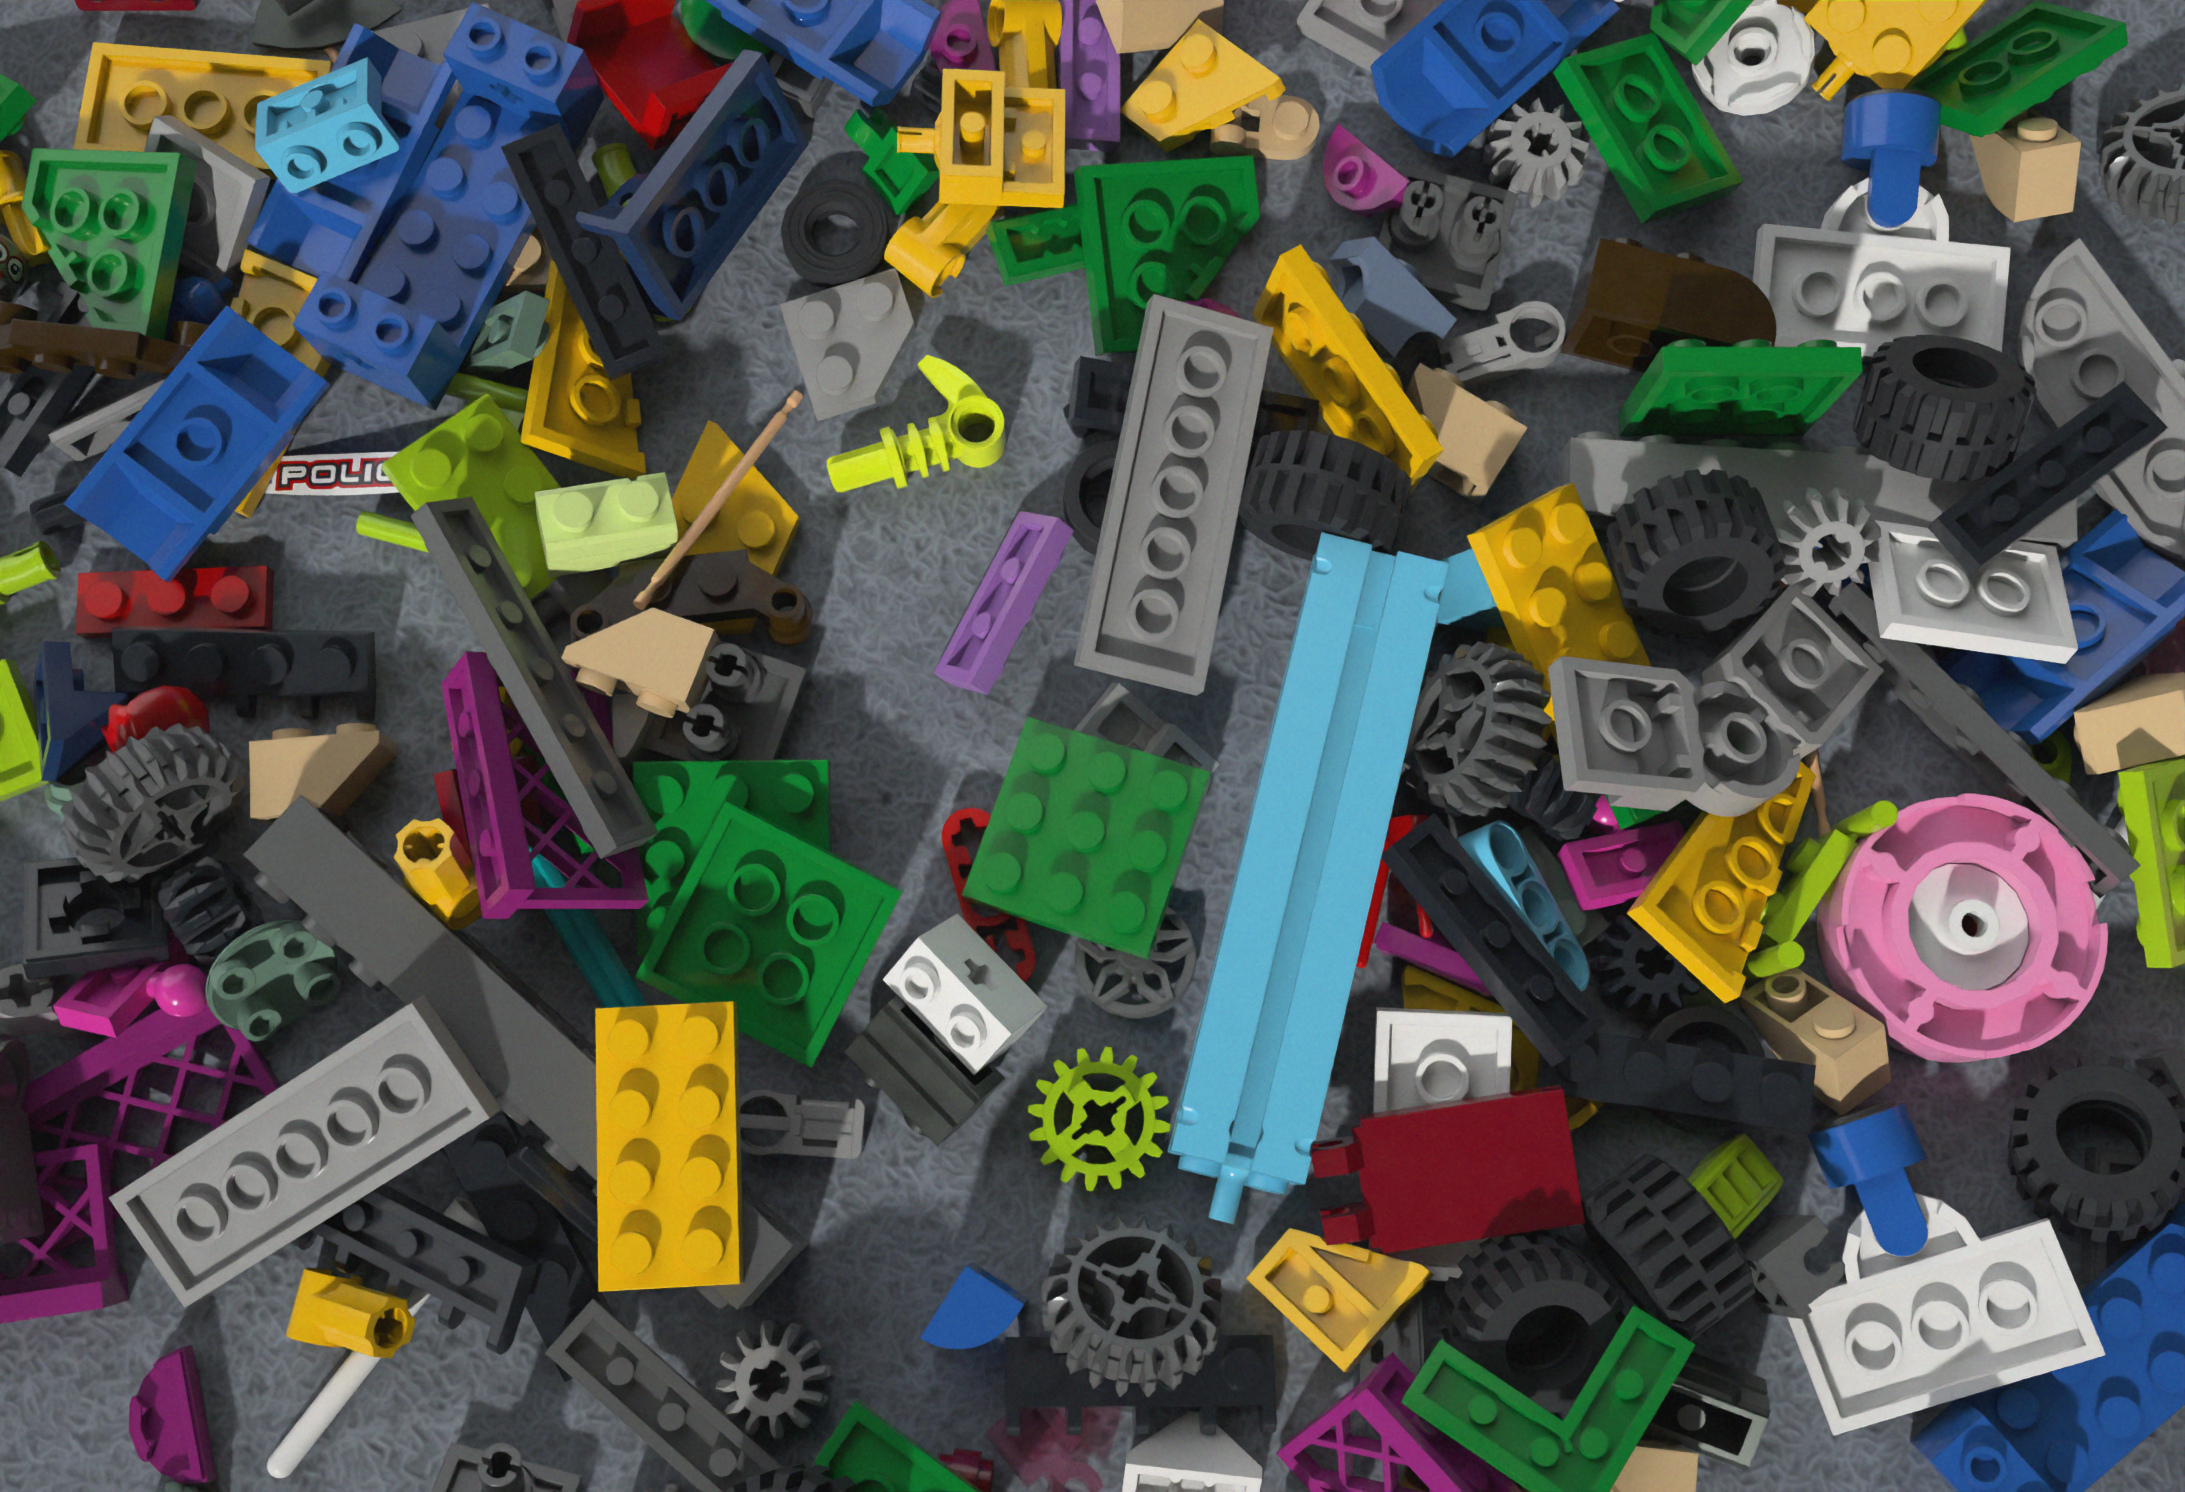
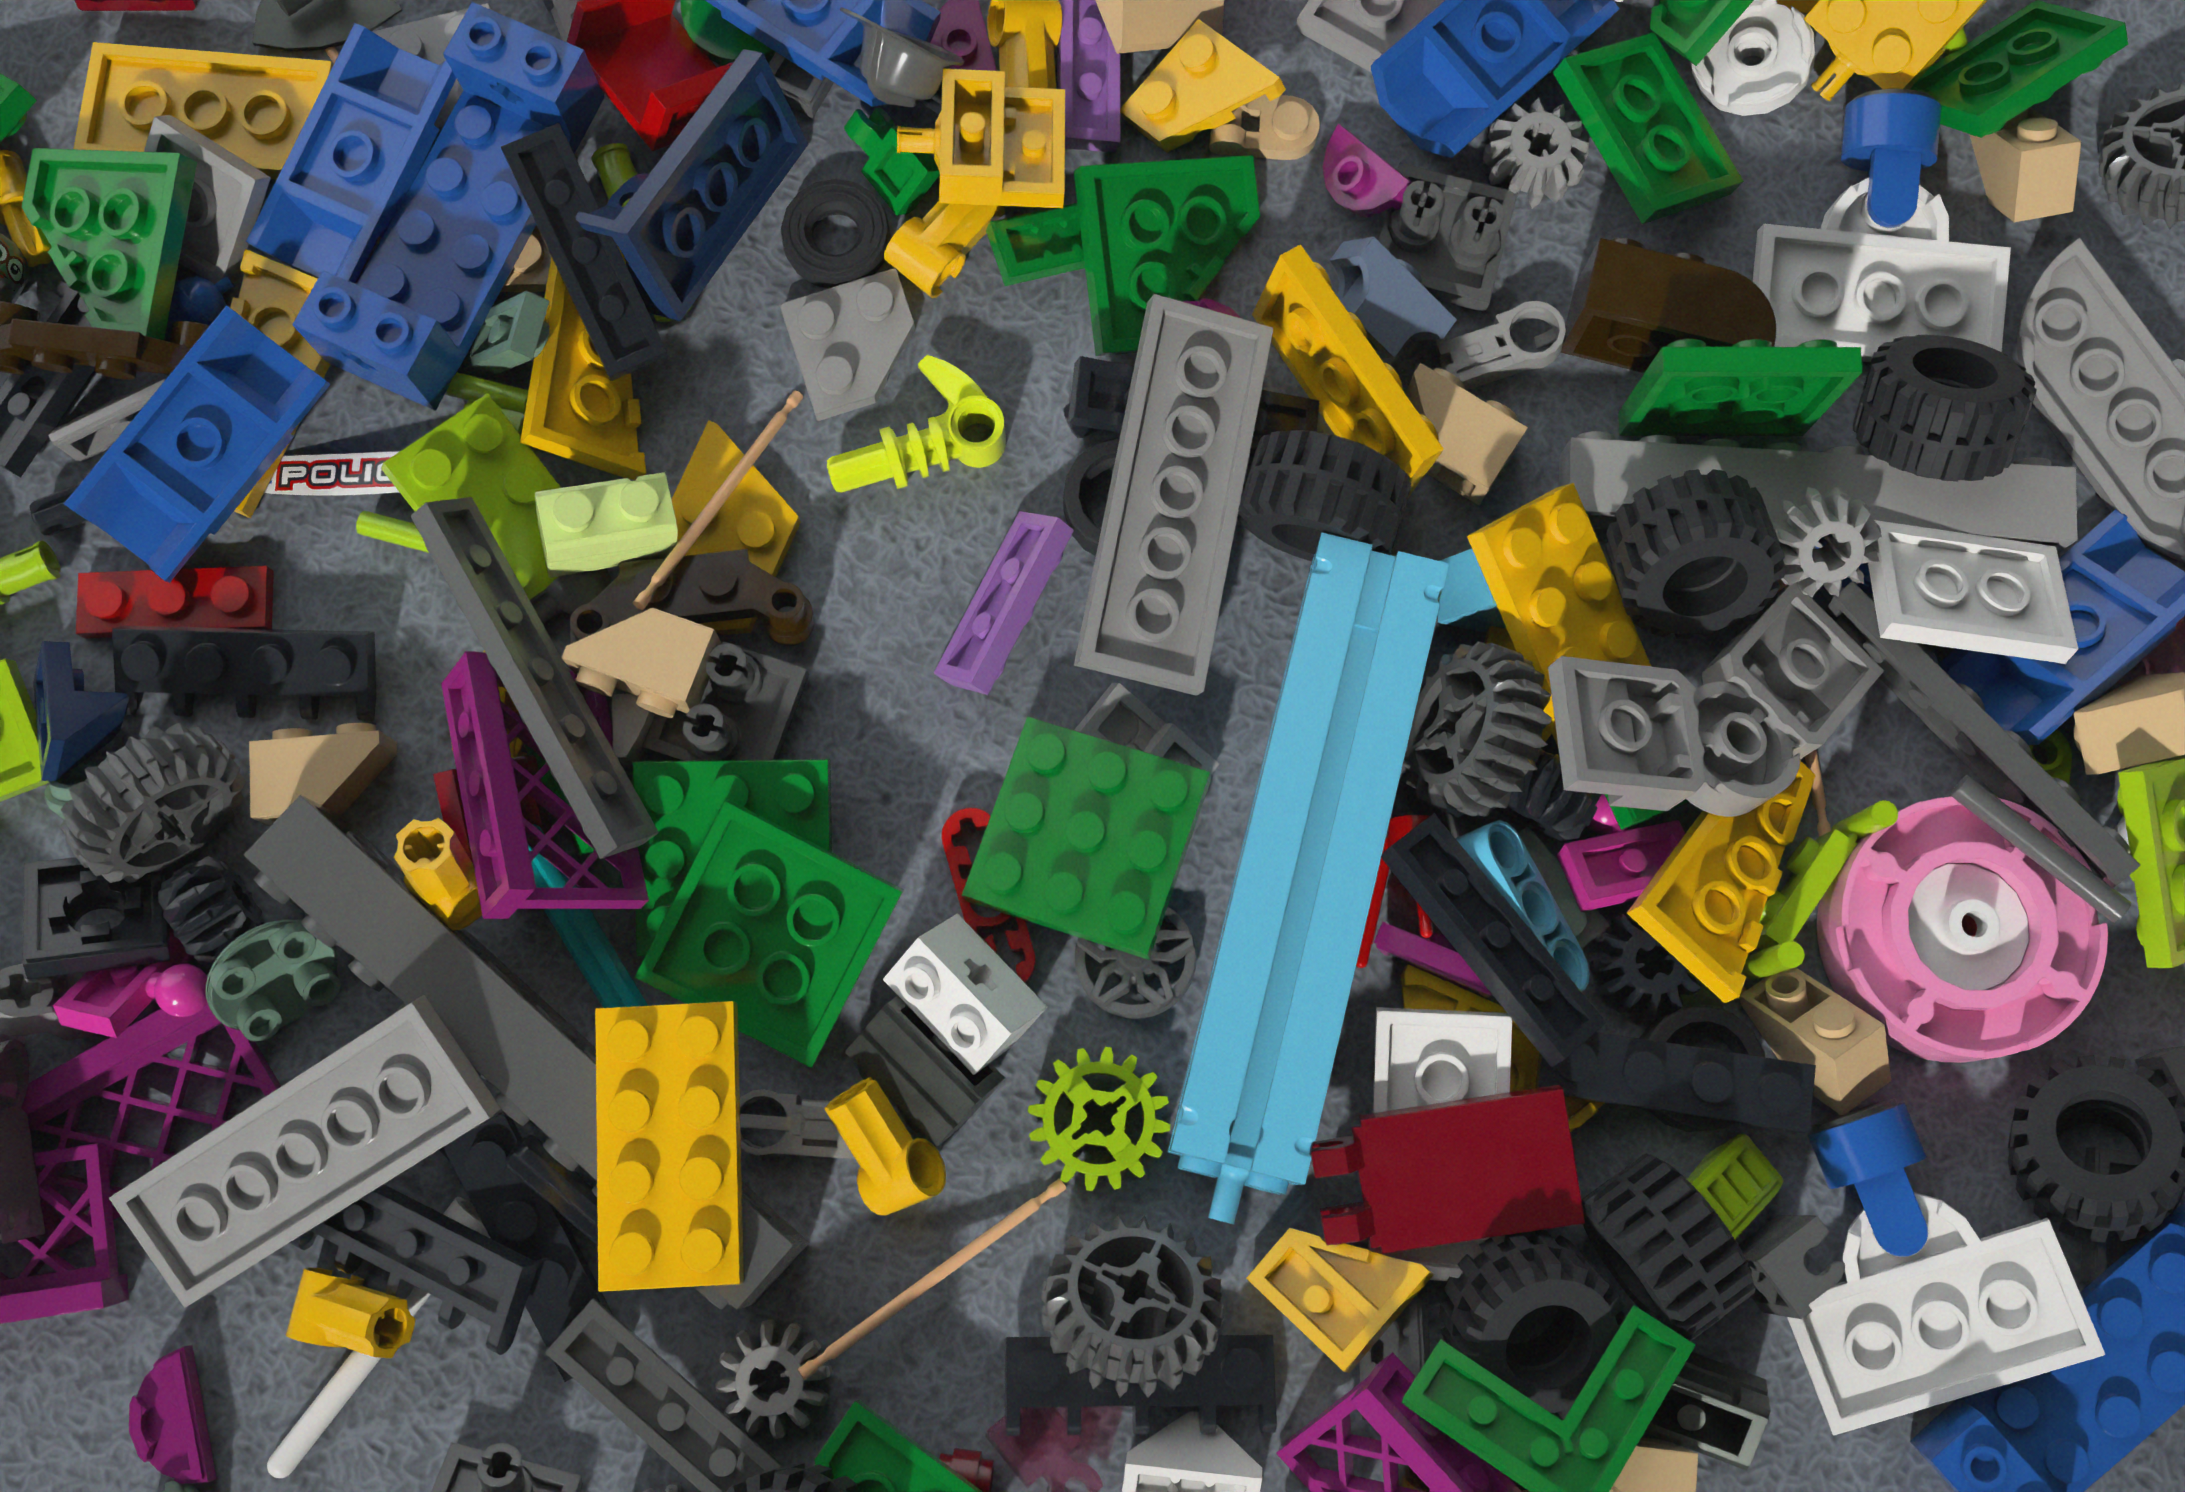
red hair [100,685,210,752] -> none
medium azure bracket [255,57,399,193] -> none
blue brick [920,1262,1028,1349] -> none
black plate [1928,381,2168,576] -> none
none -> light nougat piece [797,1178,1066,1380]
none -> yellow piece [824,1077,946,1215]
none -> dark grey piece [840,7,964,107]
none -> dark grey bar [1950,775,2131,923]

